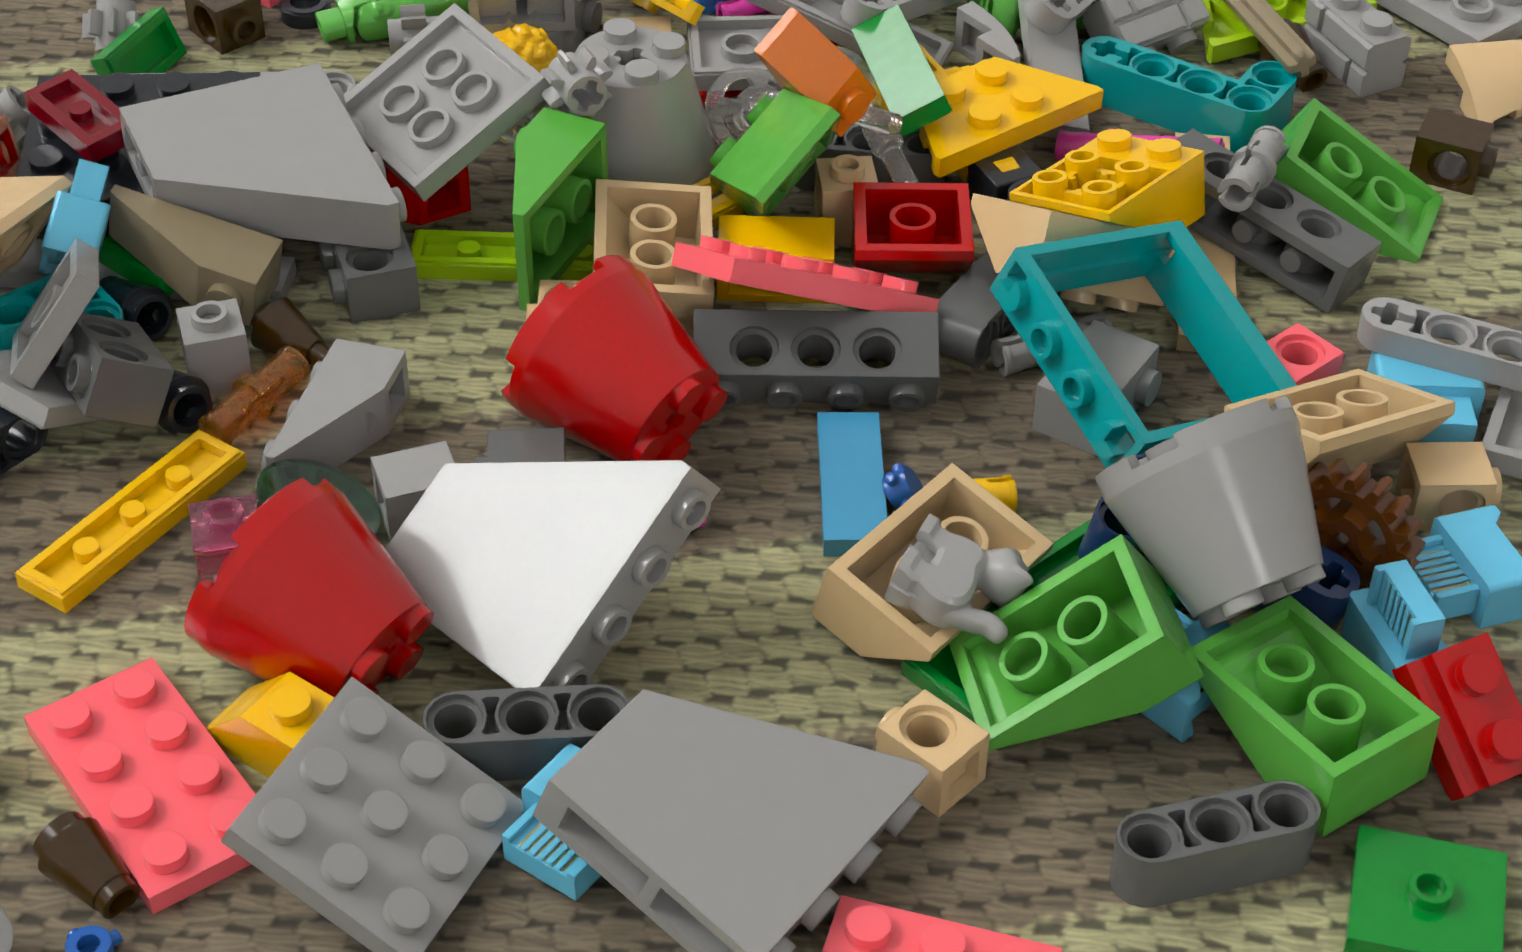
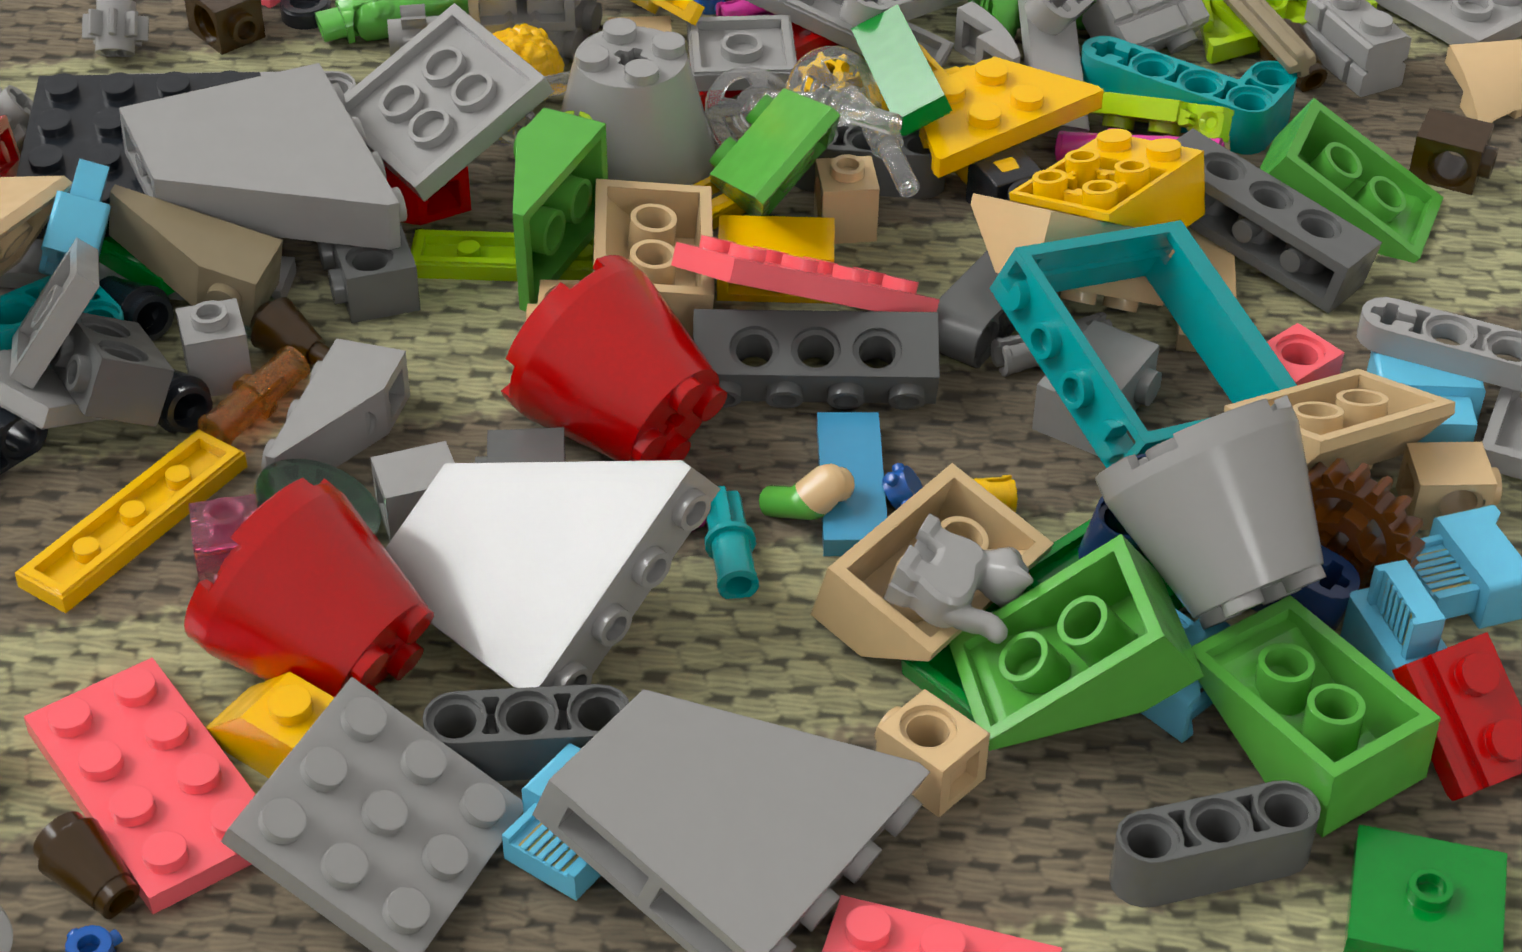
dark red plate [23,69,124,163] -> none
green tile [90,7,187,75] -> none
light grey gear [540,46,613,118] -> none
orange slope [753,7,878,137] -> none
red slope [851,182,975,274] -> none
light grey pin [1217,125,1288,212] -> none
none -> teal axle [704,485,759,599]
none -> arm [759,463,855,520]
none -> lime hinge [1091,92,1234,143]

